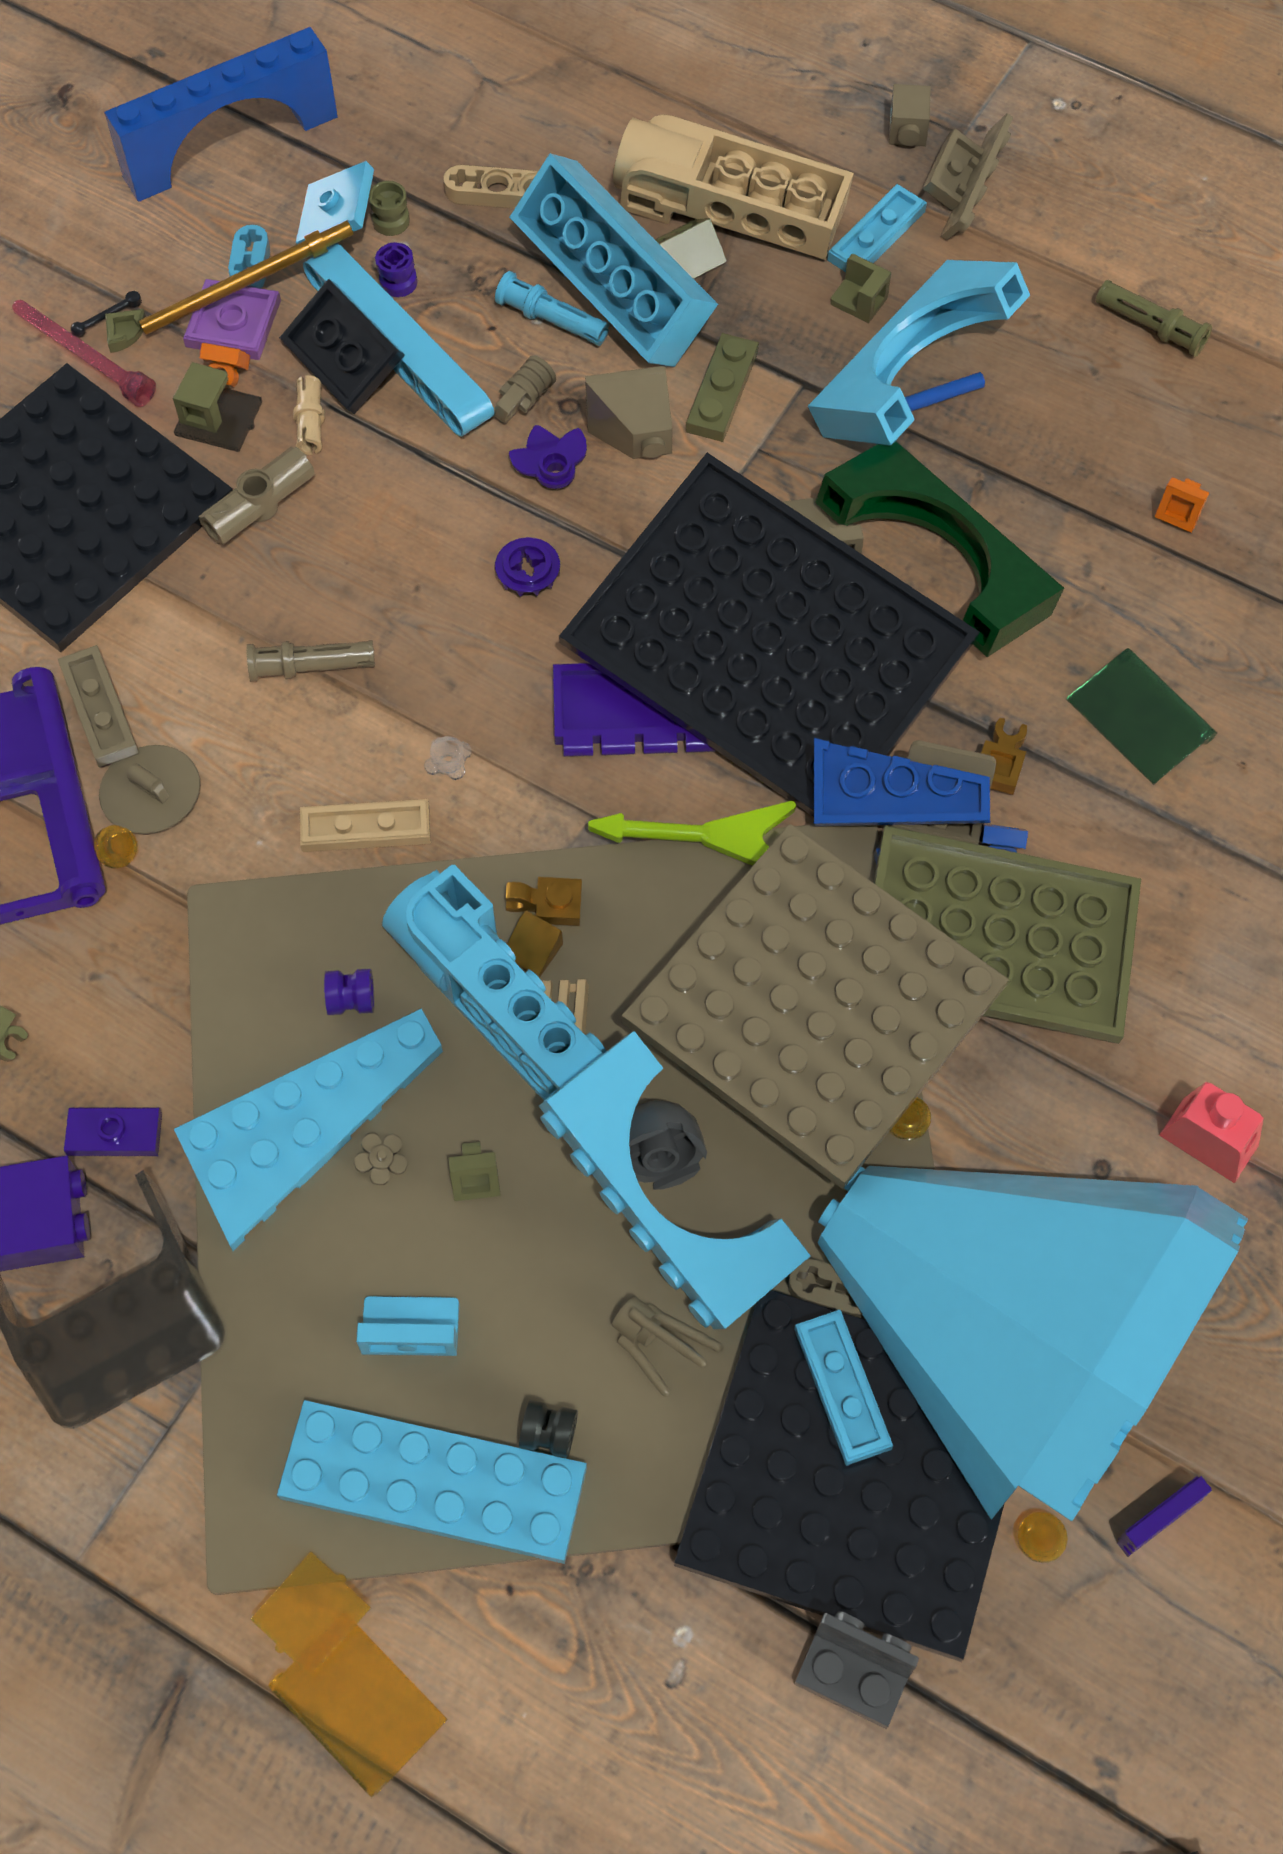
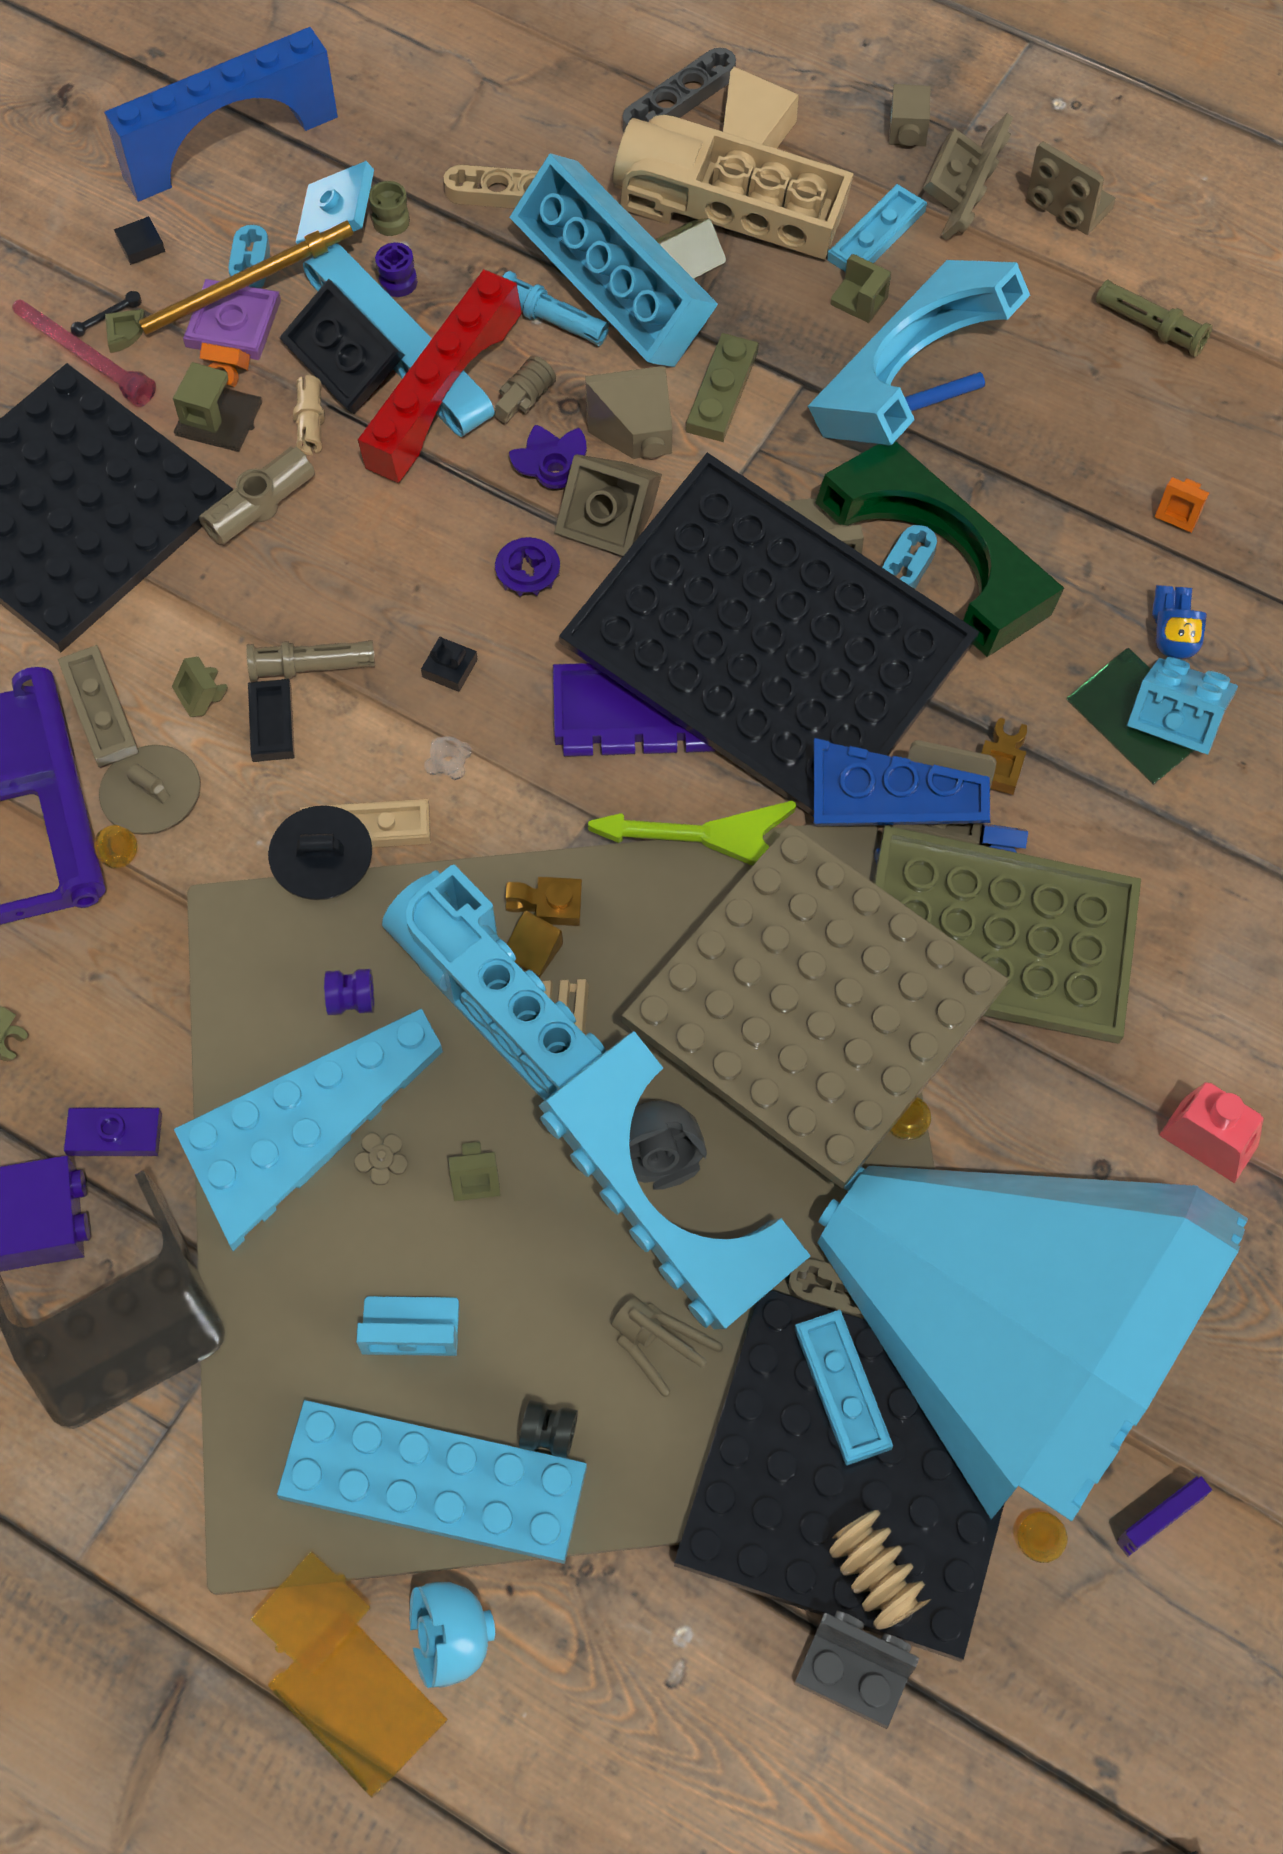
none -> black tile [114,216,165,265]
none -> olive tile [172,656,228,717]
none -> black tile [248,679,295,762]
none -> black shield [268,805,372,900]
none -> red arch [357,269,522,483]
none -> medium azure cylinder [409,1582,495,1688]
none -> black tile [421,637,478,692]
none -> dark tan slope [554,454,662,556]
none -> dark grey beam [622,48,736,133]
none -> tan slope [723,67,799,149]
none -> tan piece [829,1510,930,1630]
none -> medium azure beam [883,525,937,589]
none -> dark tan bracket [1026,141,1116,235]
none -> medium azure bracket [1127,657,1238,755]
none -> blue piece [1152,585,1207,659]

